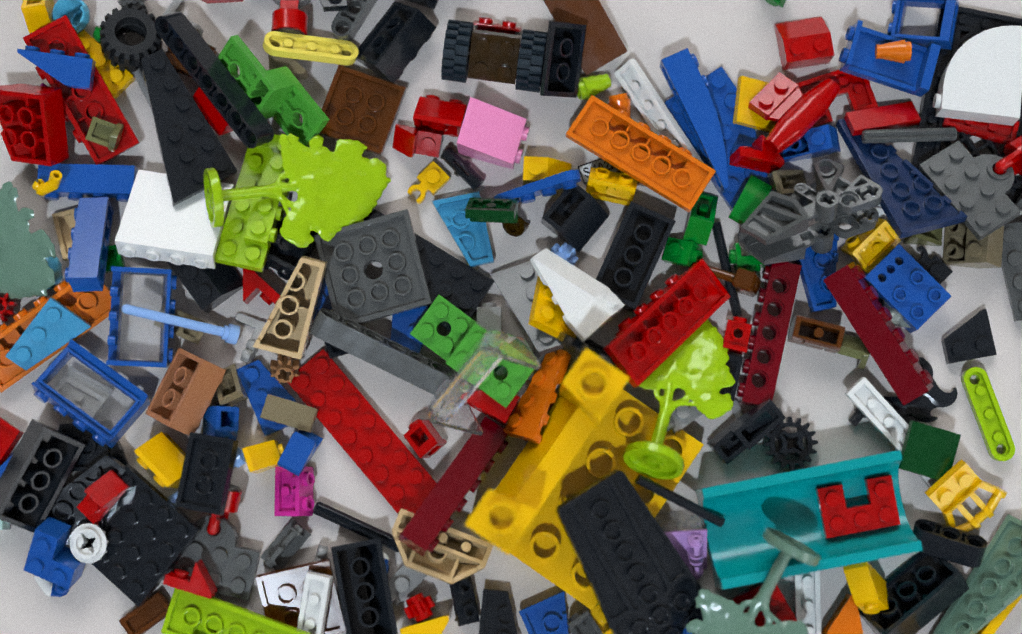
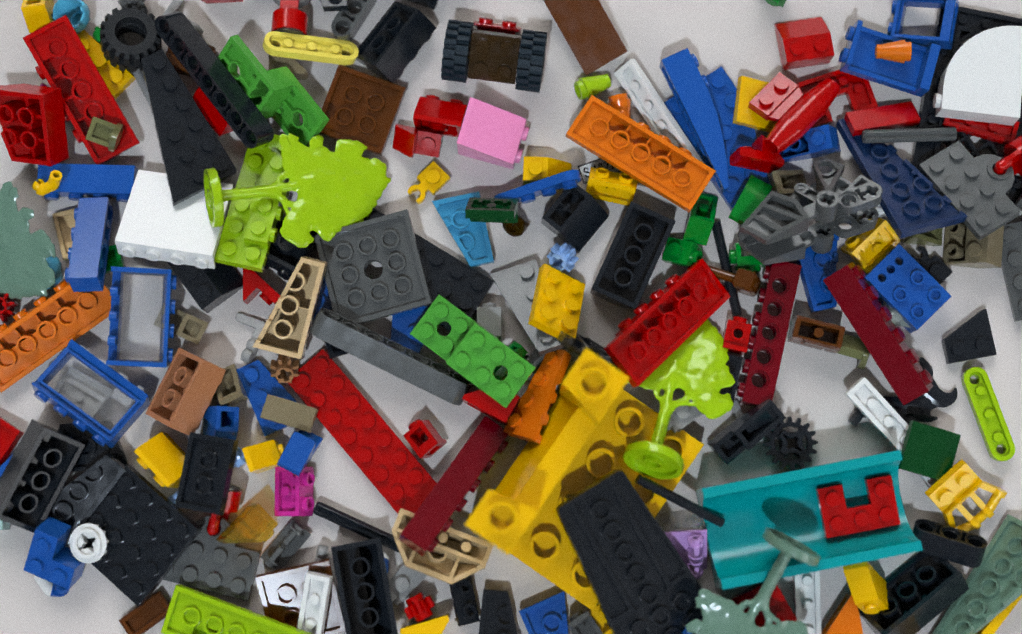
dark azure wing [5,297,92,370] -> none
blue slope [17,46,96,91] -> none
red slope [77,470,129,524] -> none
light blue piece [122,304,240,345] -> none
red slope [163,559,217,599] -> none
clear windscreen [427,330,541,436] -> none
black pin [440,147,485,191] -> none
white wedge [530,248,625,342] -> none
black slope [540,20,586,98] -> none
none -> clear yellow slope [216,503,278,543]

